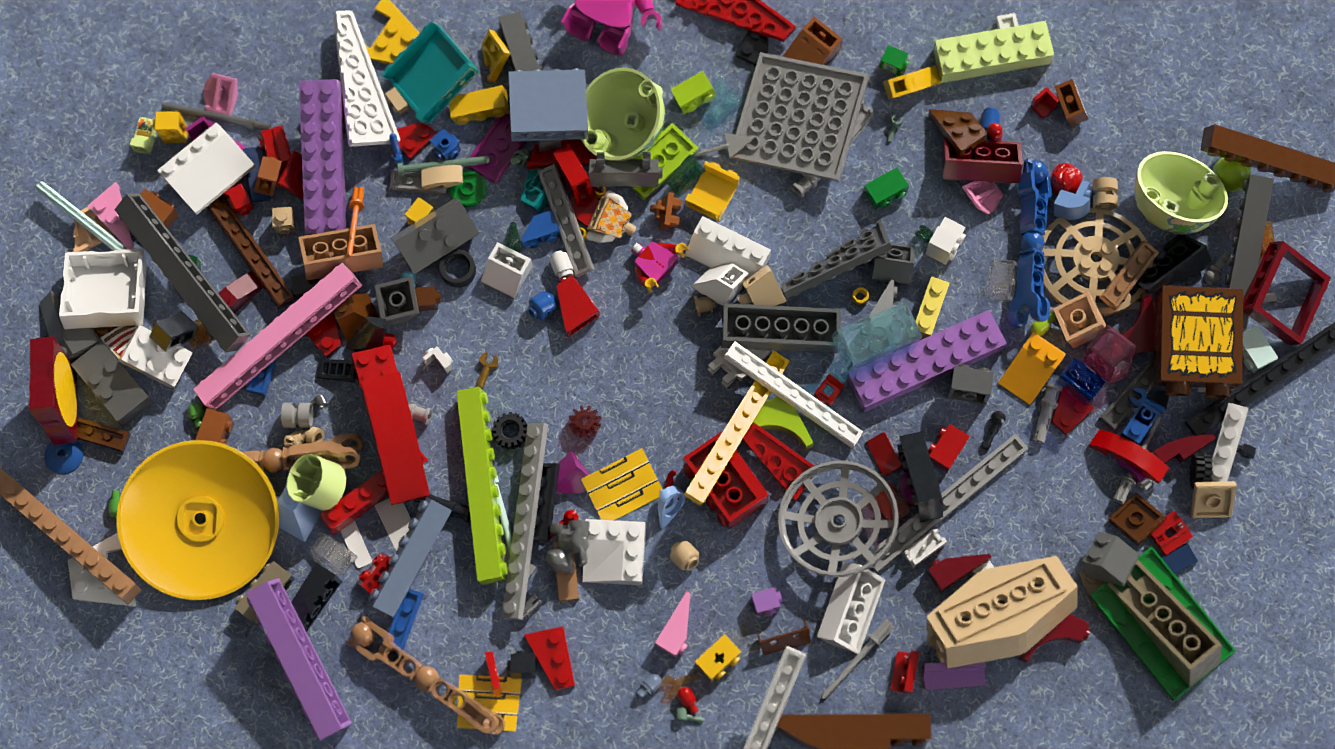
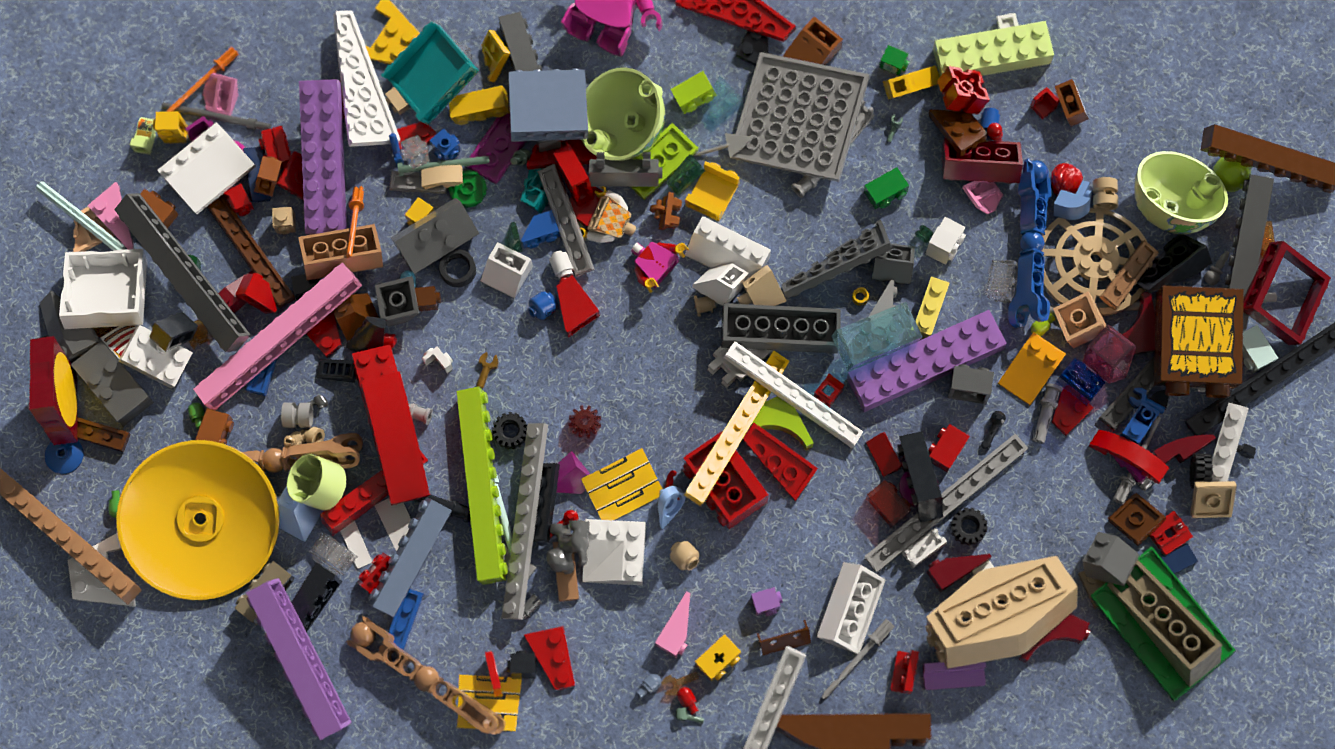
light grey dish [778,461,898,577] -> none
none -> orange piece [166,47,238,112]
none -> red slope [235,273,277,314]
none -> clear brick [400,135,430,169]
none -> red brick [937,66,990,115]
none -> black tyre [950,507,988,545]

